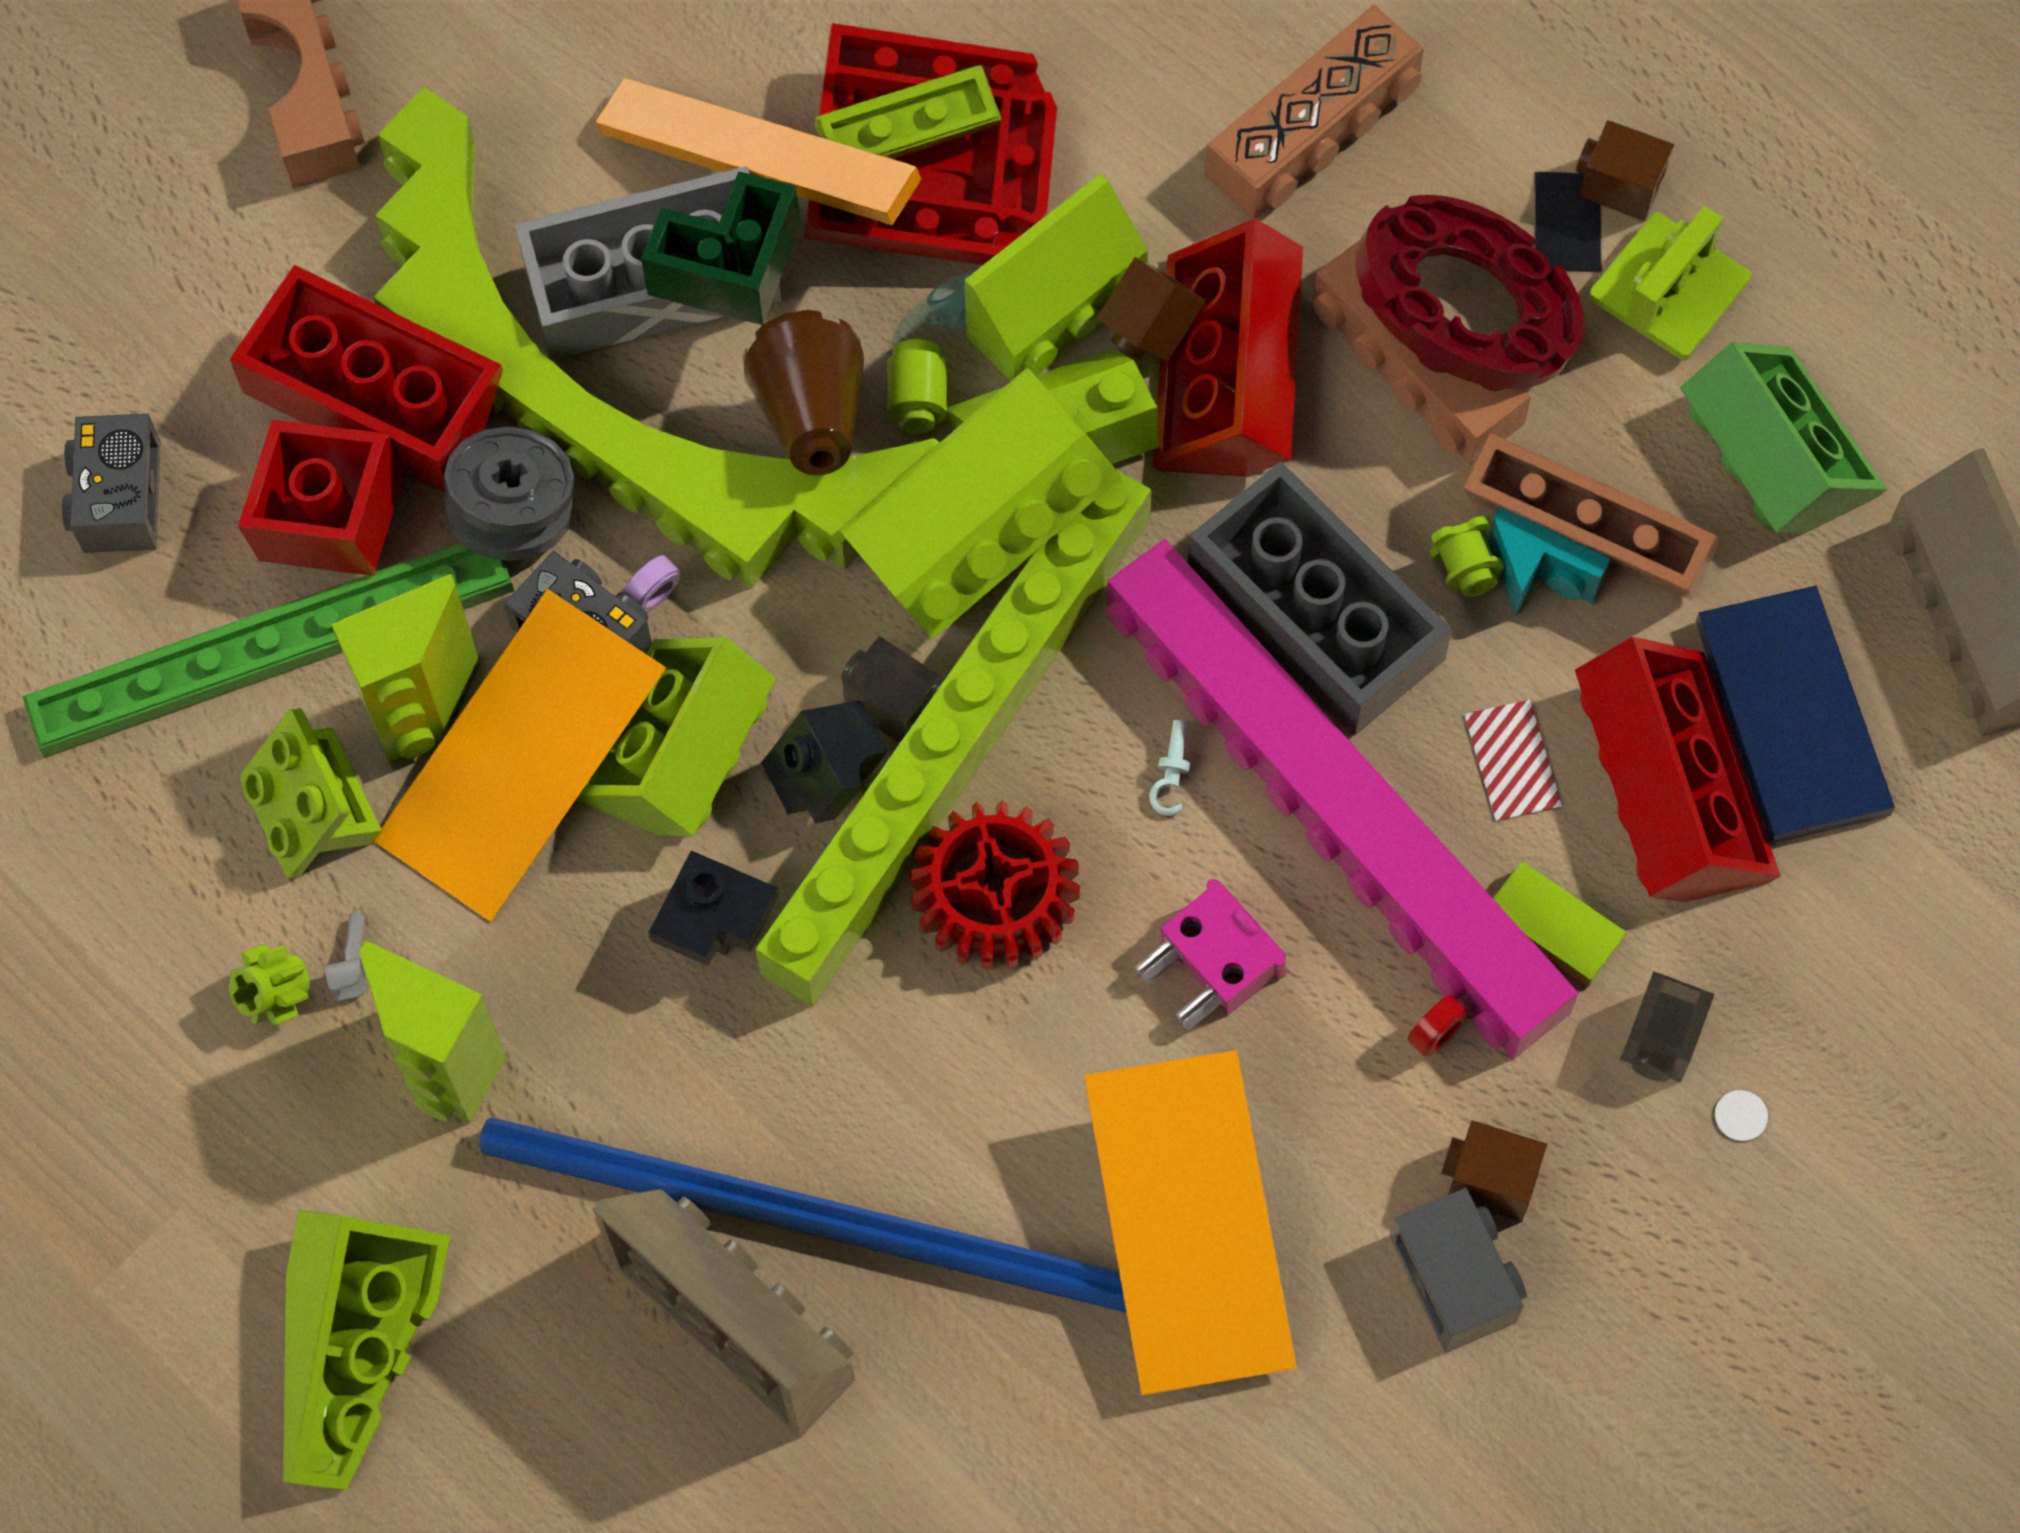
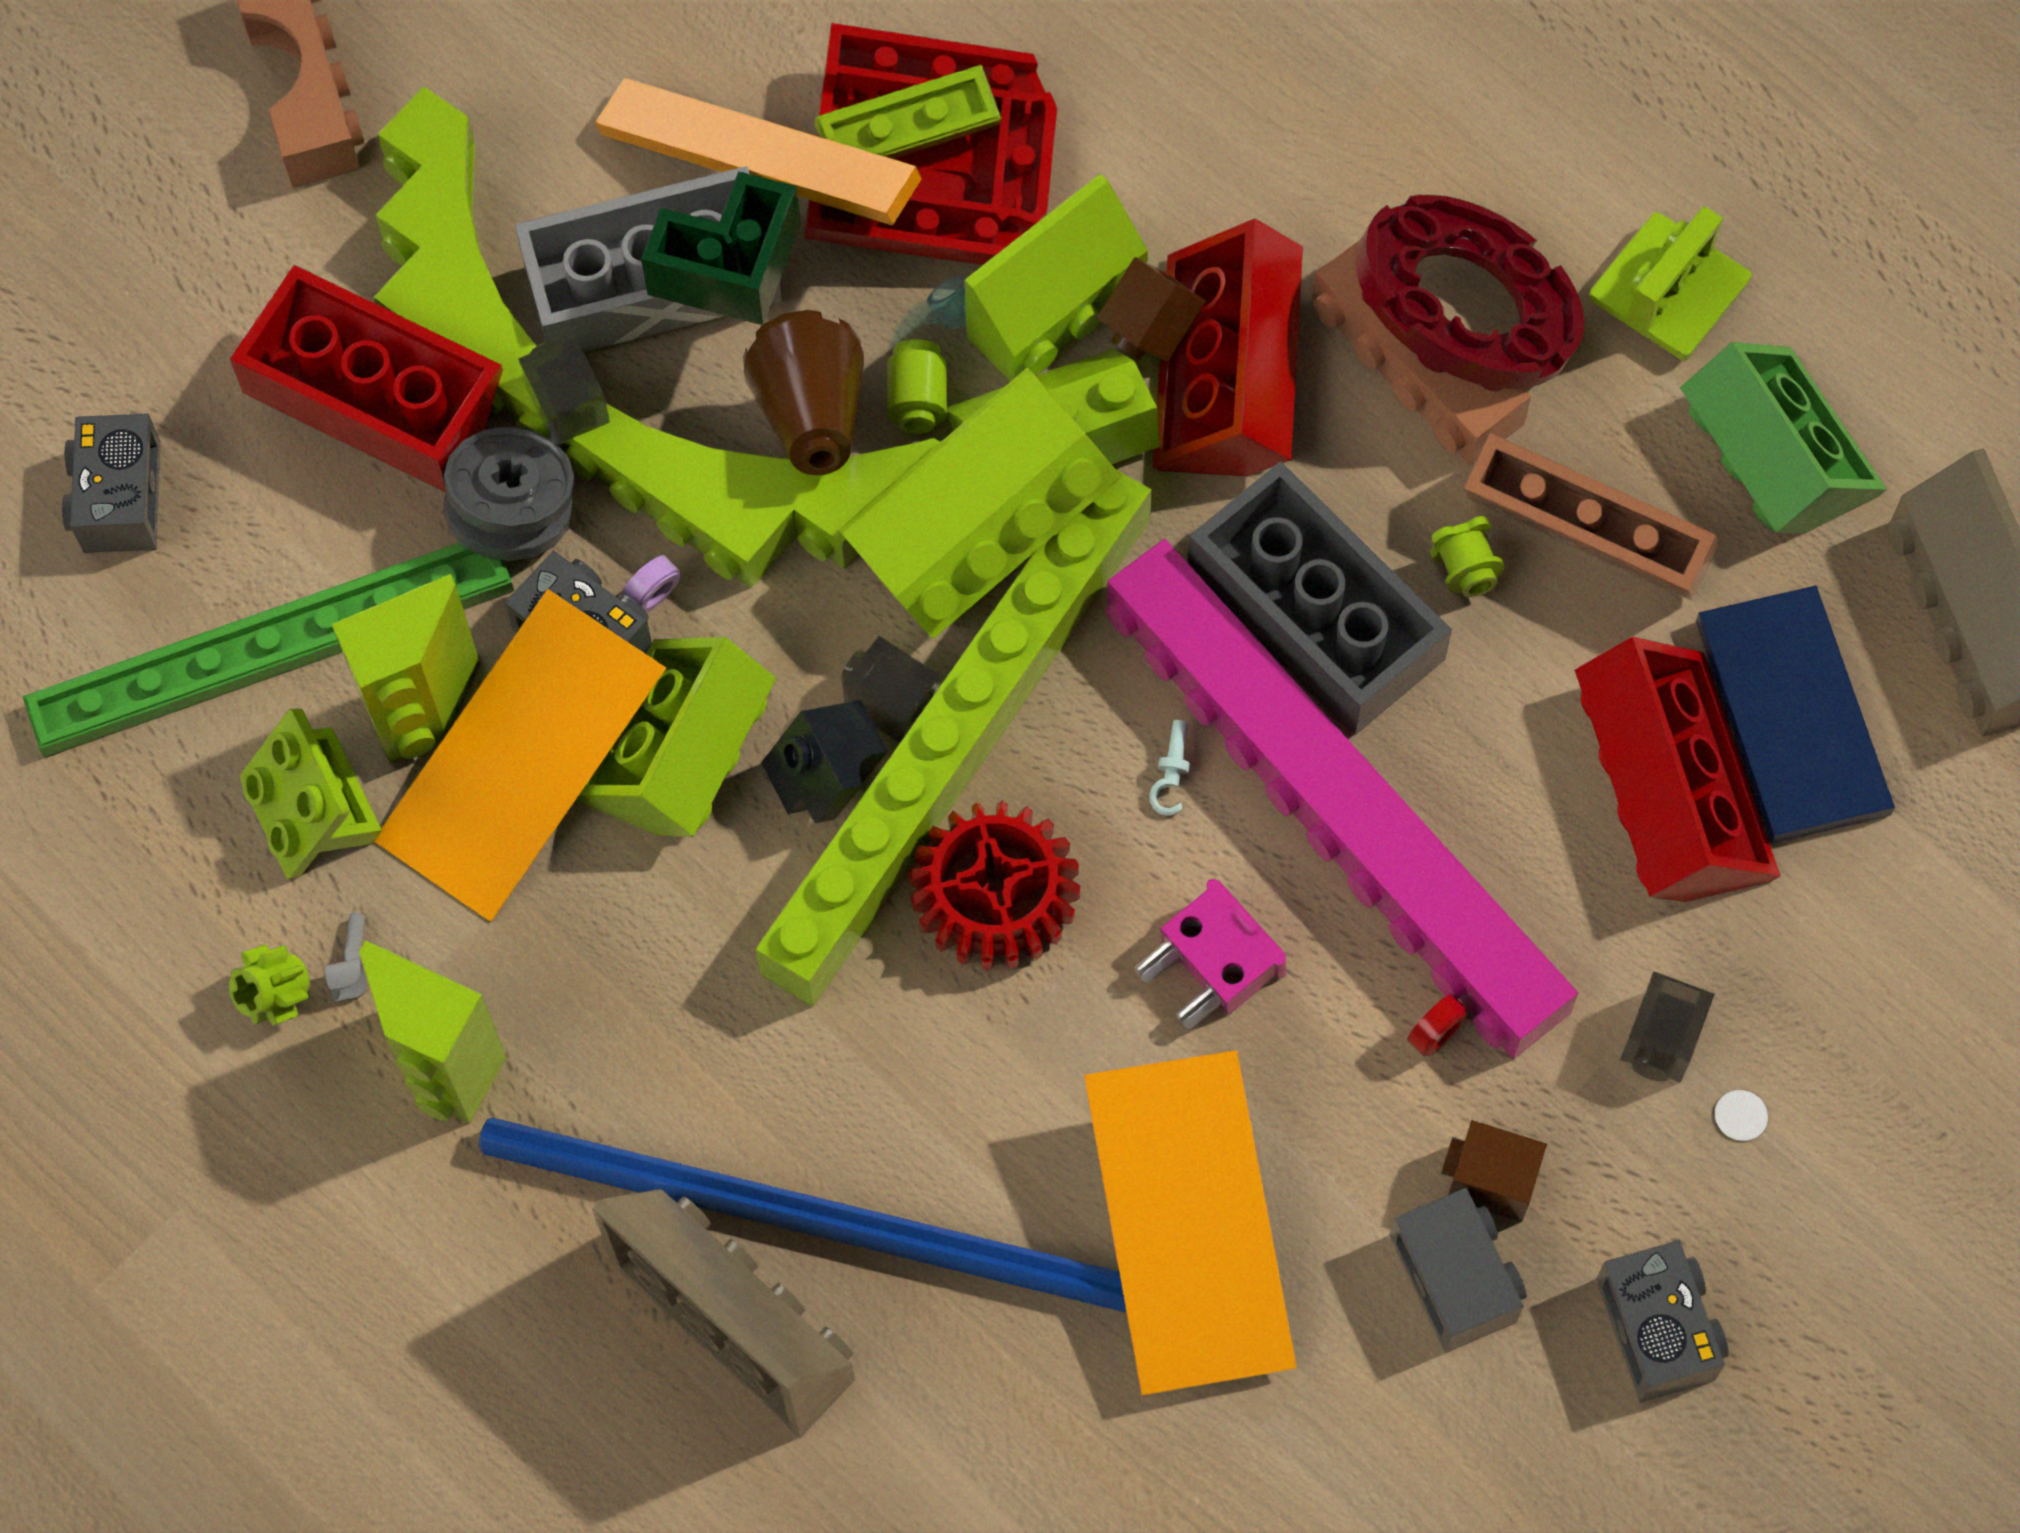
red brick [238,419,406,576] -> none
lime wedge [283,1209,451,1491] -> none
black brick [648,850,779,966] -> none
nougat brick [1205,5,1424,219] -> none
clear sticker [1464,700,1562,821] -> none
teal slope [1488,507,1611,615] -> none
lime tile [1493,861,1627,988] -> none
black sticker [1535,172,1601,272] -> none
reddish brown brick [1576,120,1674,222] -> none
none -> clear smoke brick [518,335,610,446]
none -> dark grey brick [1596,1240,1729,1403]

